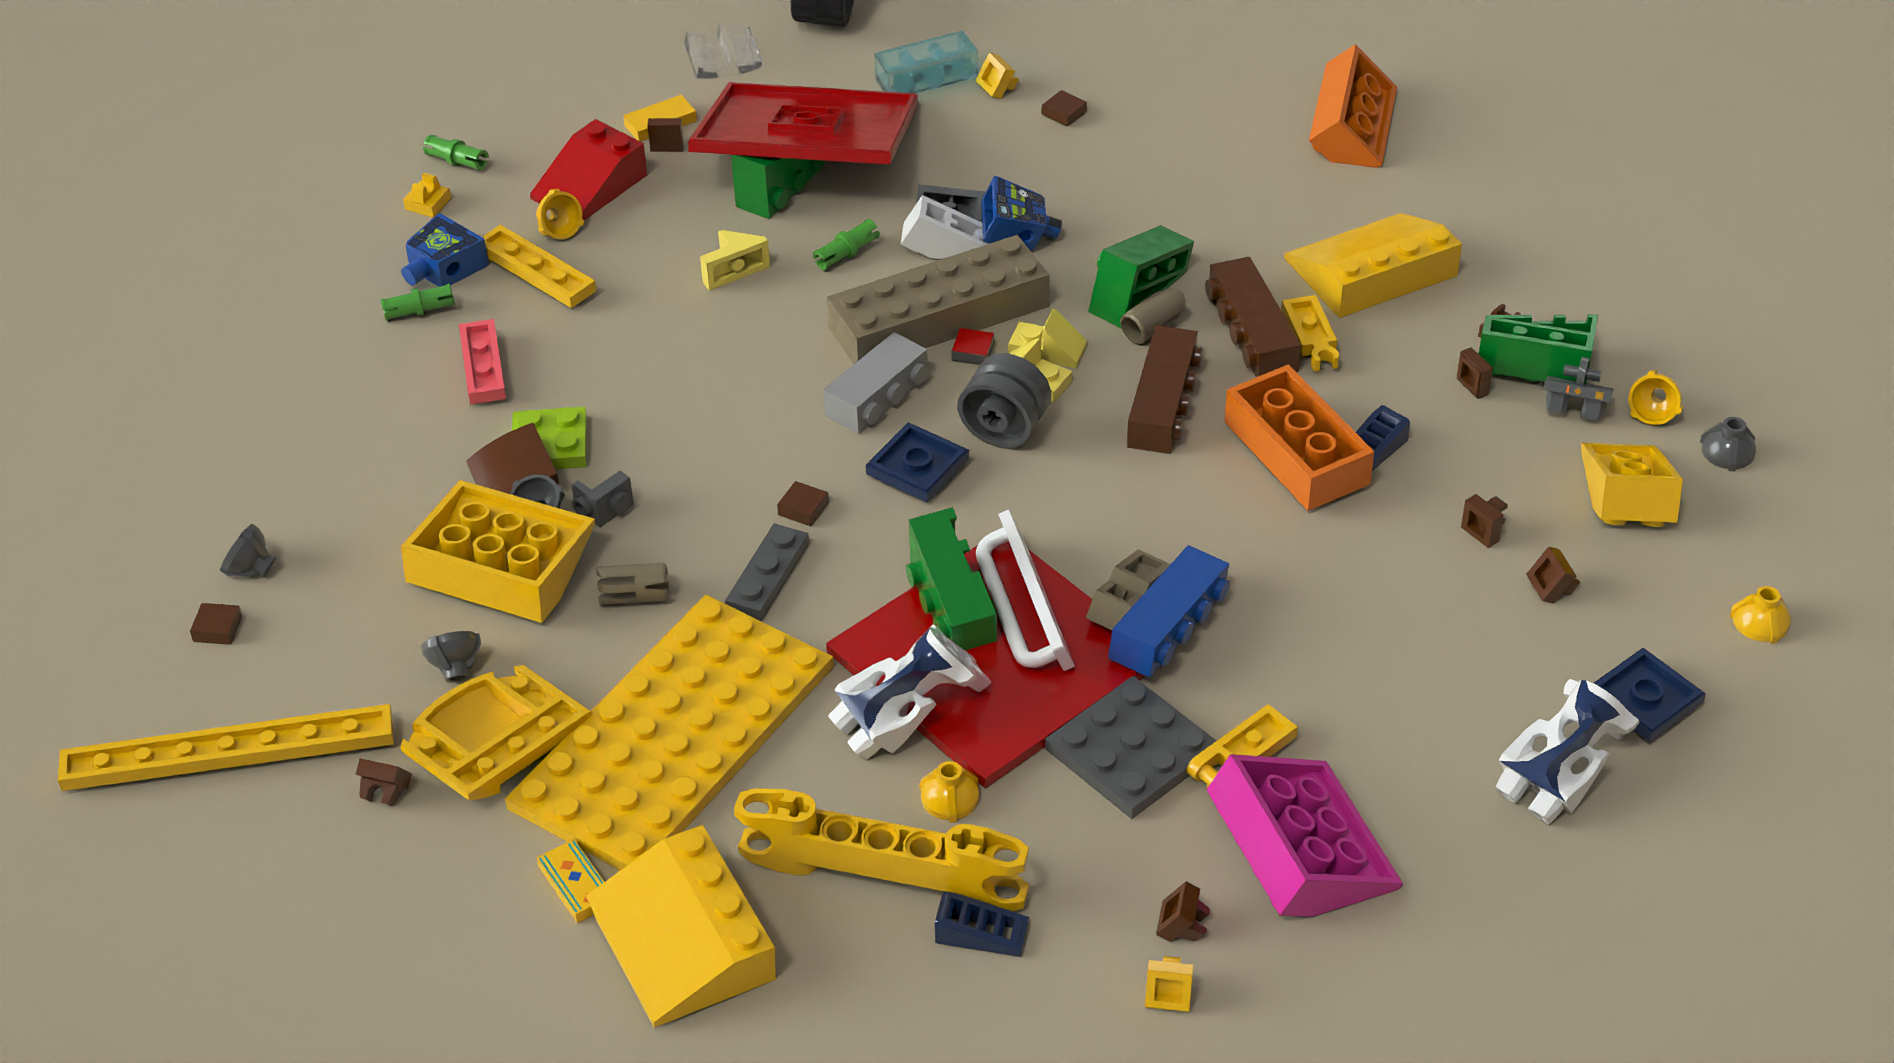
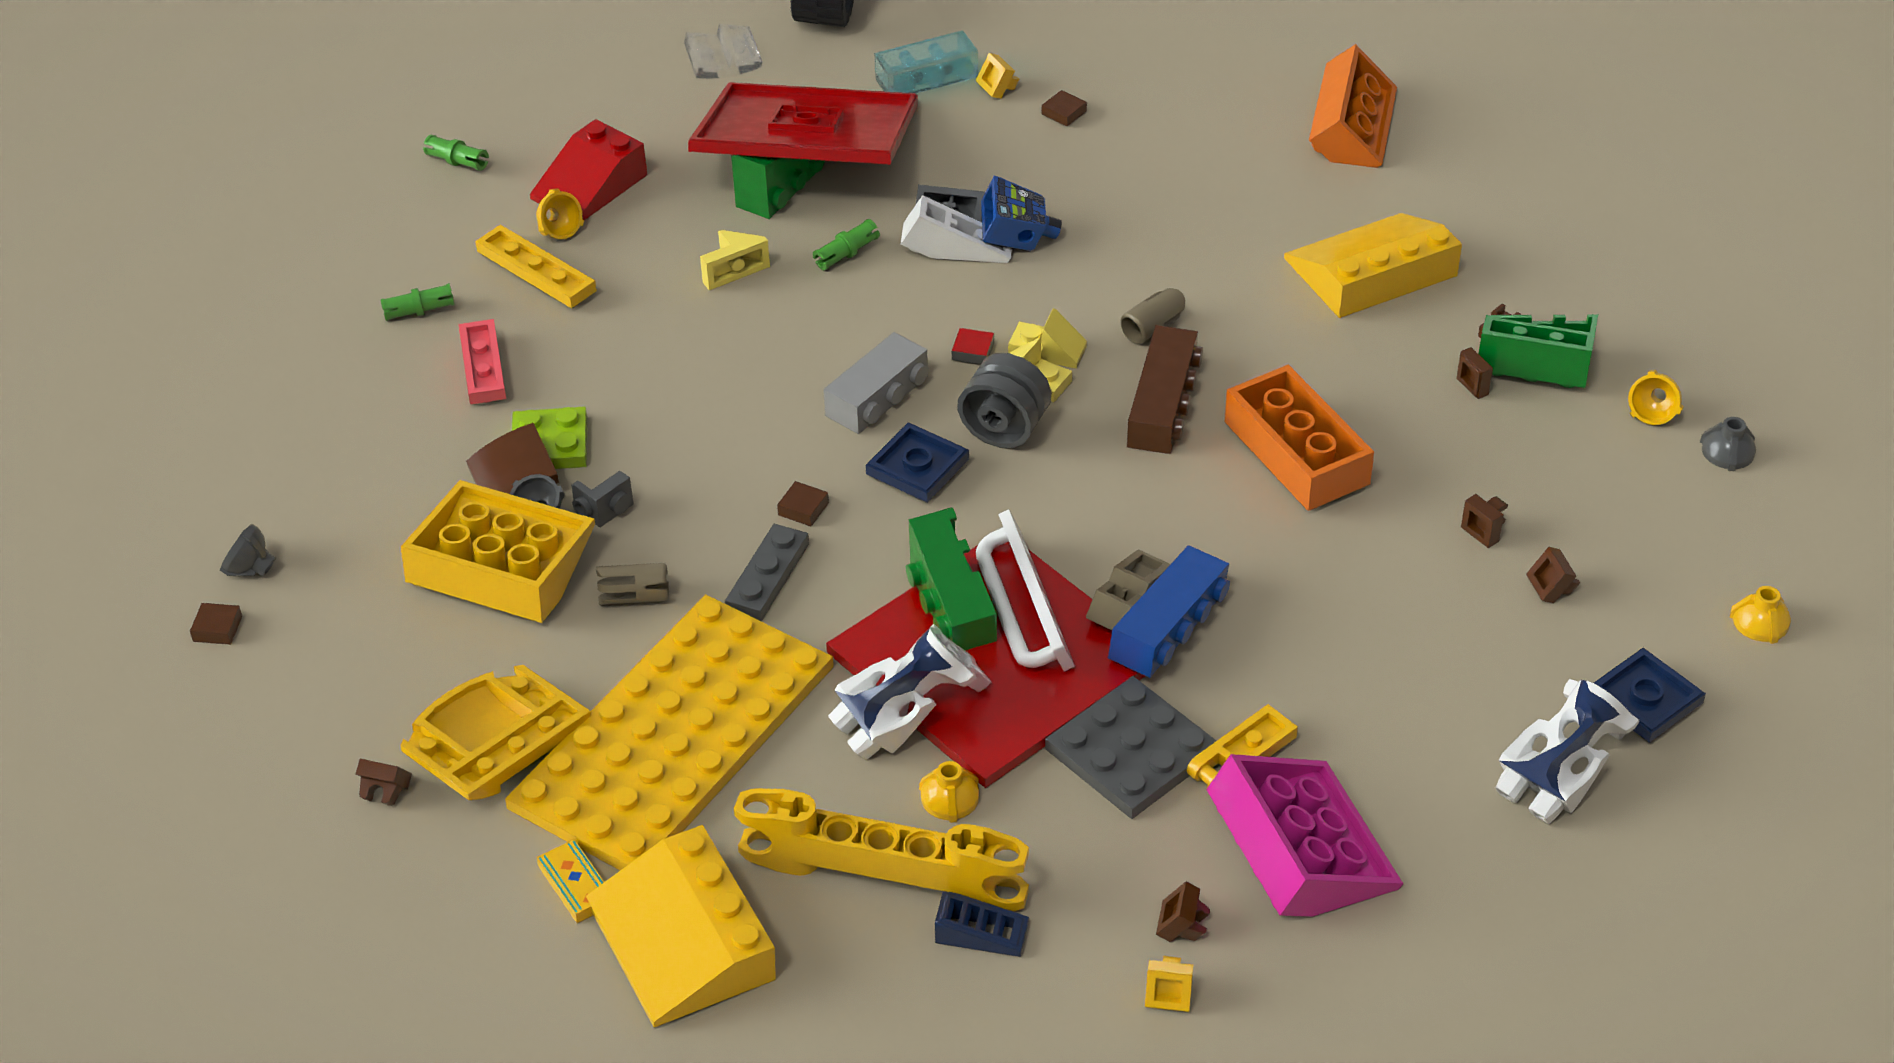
yellow plate [58,704,394,791] -> none
blue torso [401,213,489,287] -> none
yellow tile [403,173,451,218] -> none
dark grey piece [421,631,481,682] -> none
yellow tile [623,95,697,142] -> none
reddish brown tile [647,118,684,152] -> none
dark tan brick [827,235,1049,364] -> none
green wedge [1088,225,1194,329] -> none
reddish brown brick [1205,256,1301,377] -> none
yellow plate [1281,295,1339,372] -> none
dark blue slope [1356,405,1410,471] -> none
dark grey hips [1544,357,1614,420] -> none
yellow slope [1581,443,1683,527] -> none

